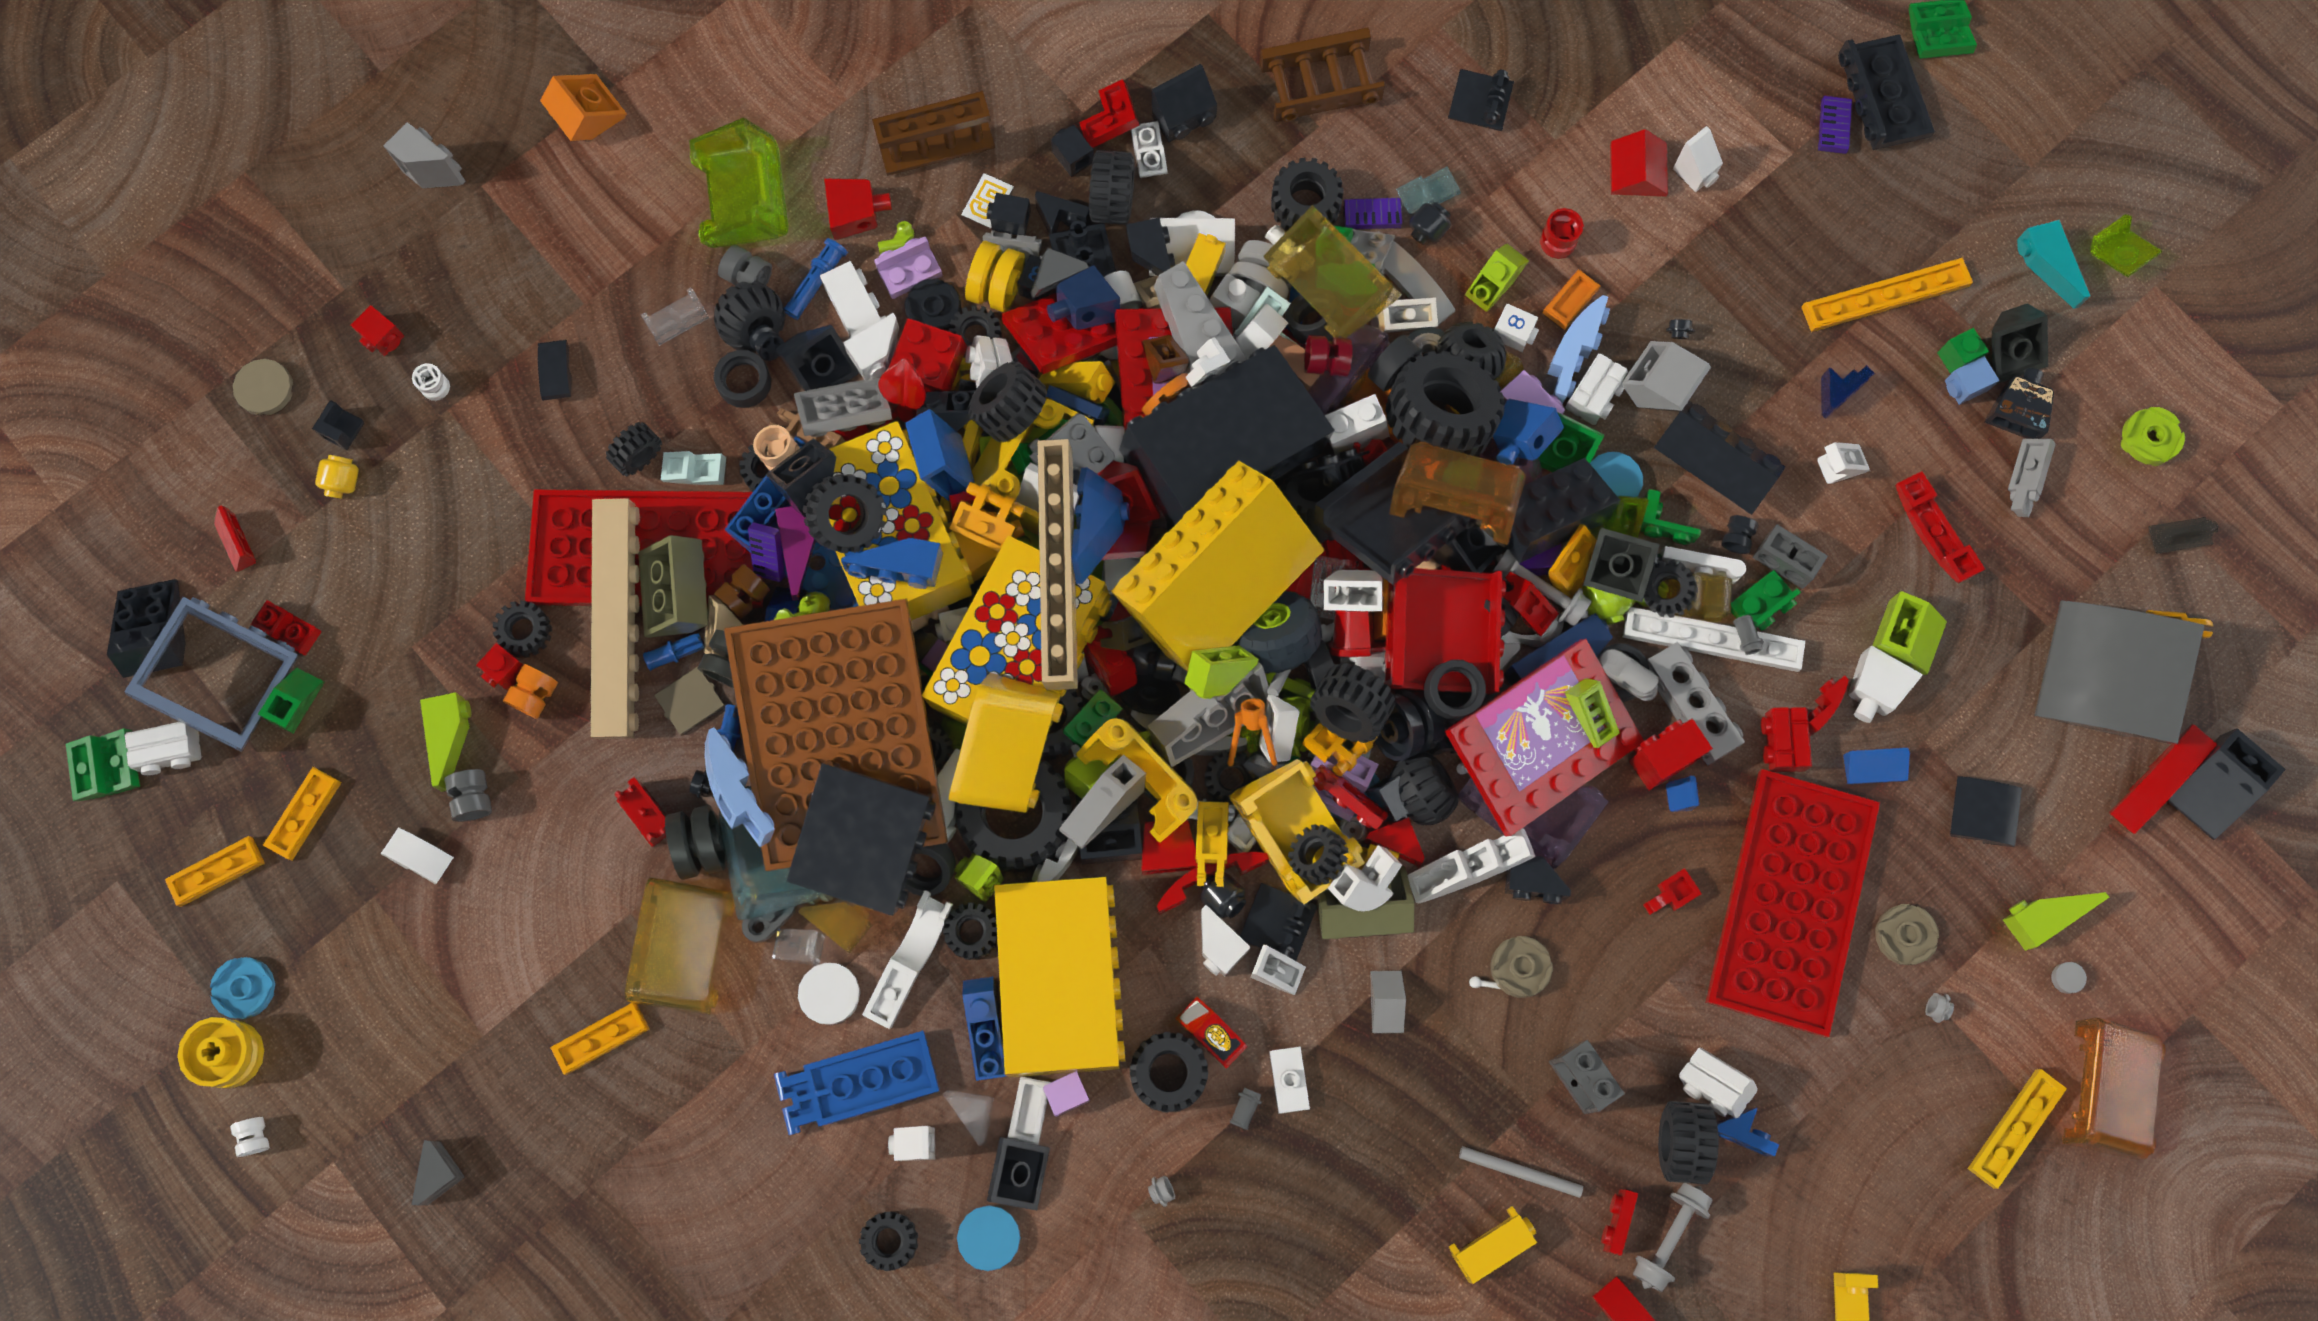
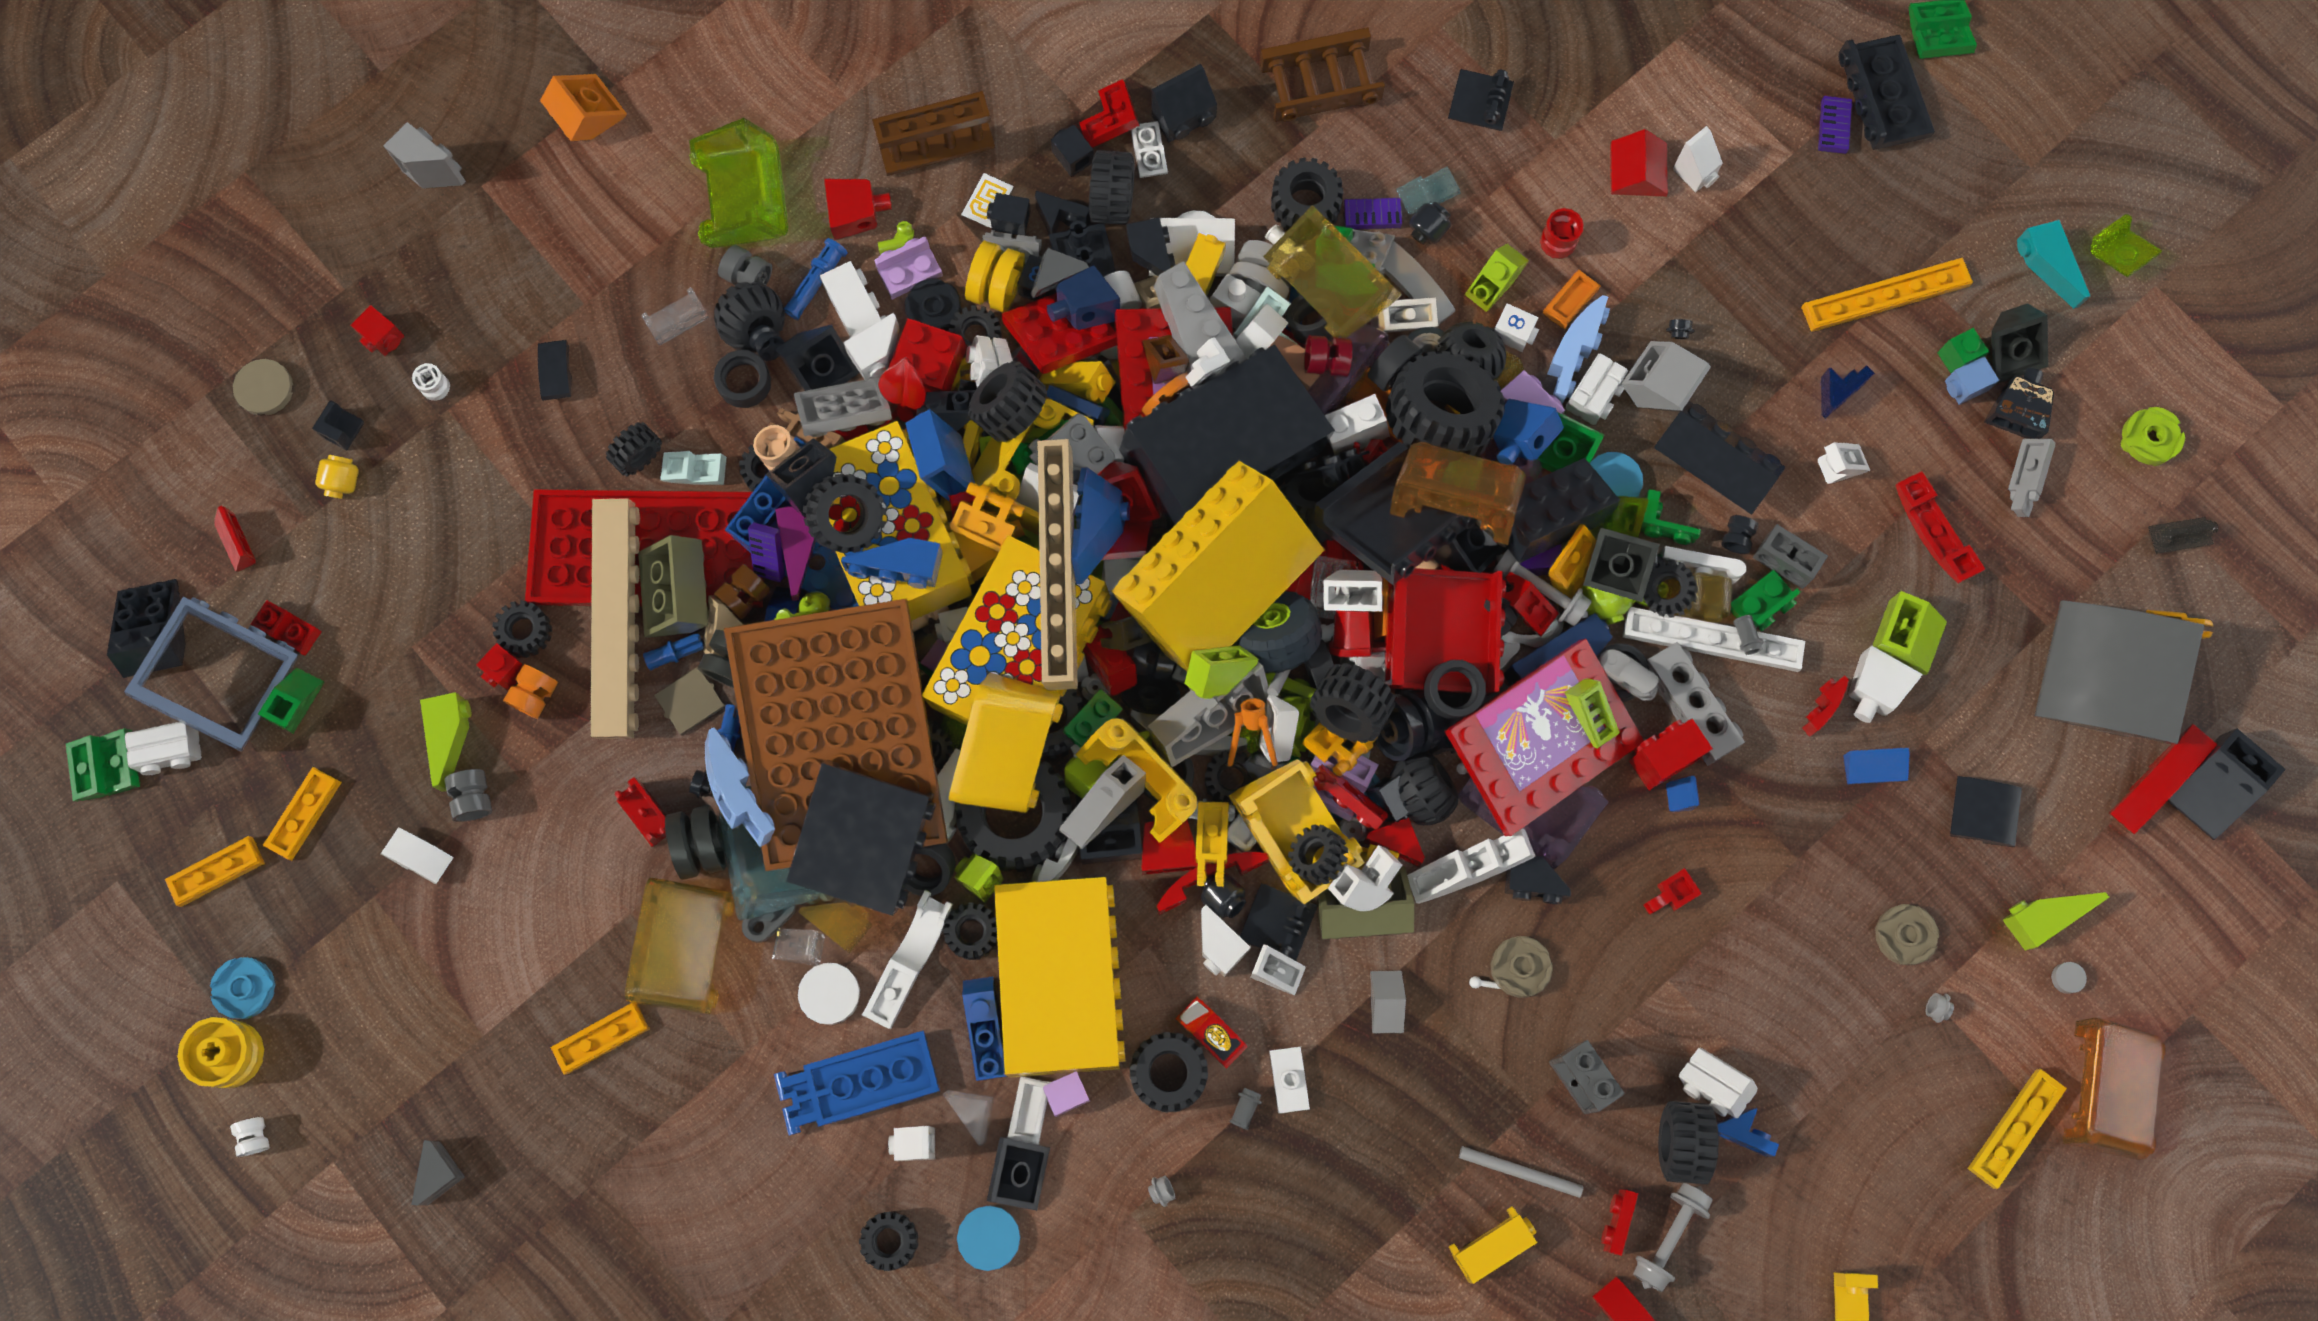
red plate [1705,769,1880,1038] -> none
red brick [1761,707,1812,772] -> none

